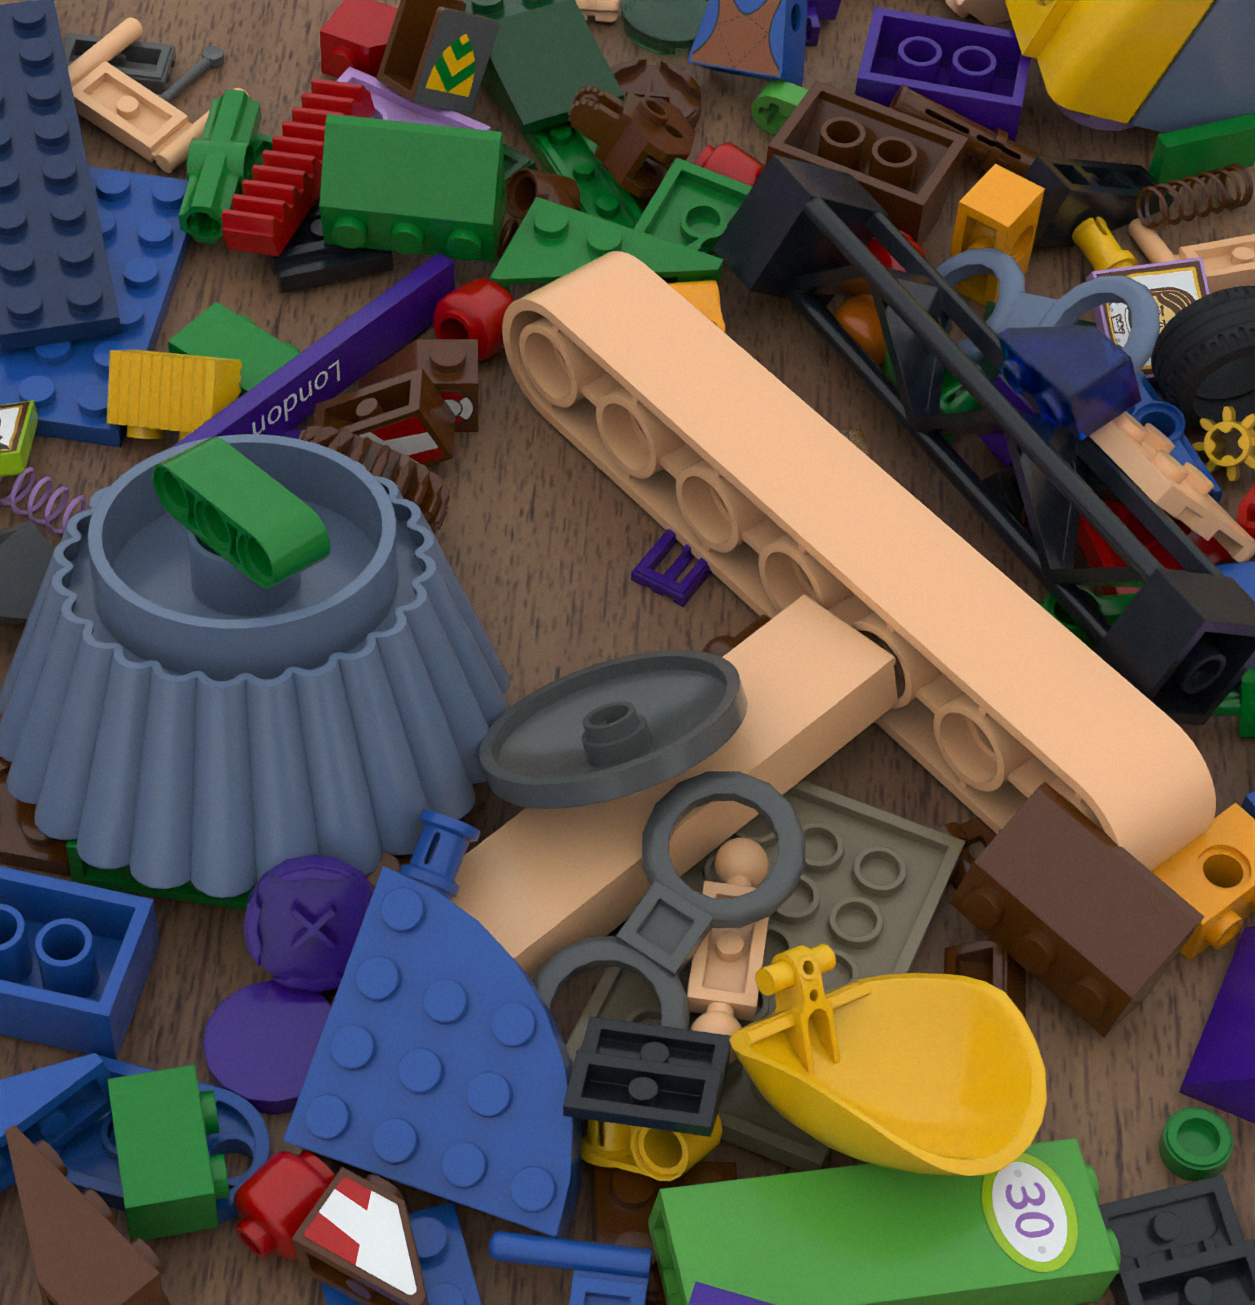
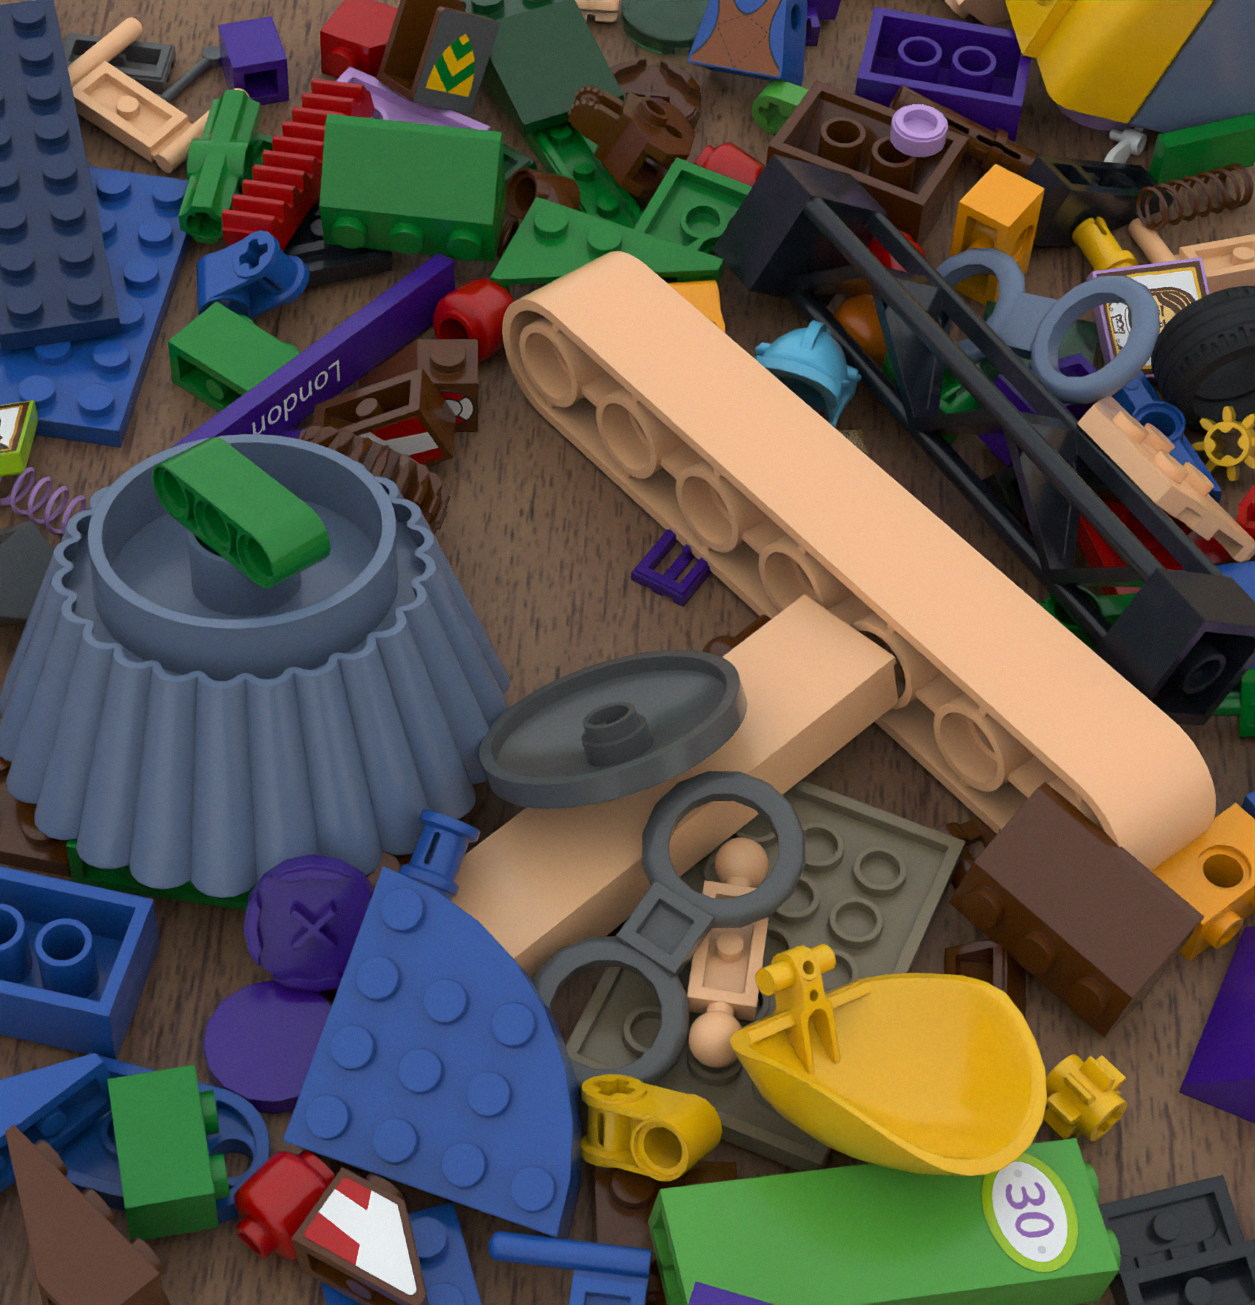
yellow brick [106,349,243,442] -> none
black slope [563,1016,731,1137] -> none
clear blue slope [997,326,1142,441] -> none
green tile [1159,1107,1234,1182] -> none
none -> blue piece [196,230,310,319]
none -> dark purple brick [218,16,289,106]
none -> medium azure helmet [753,320,861,429]
none -> lavender tile [890,104,948,157]
none -> yellow gear [1043,1054,1128,1142]
none -> white piece [1104,126,1151,164]

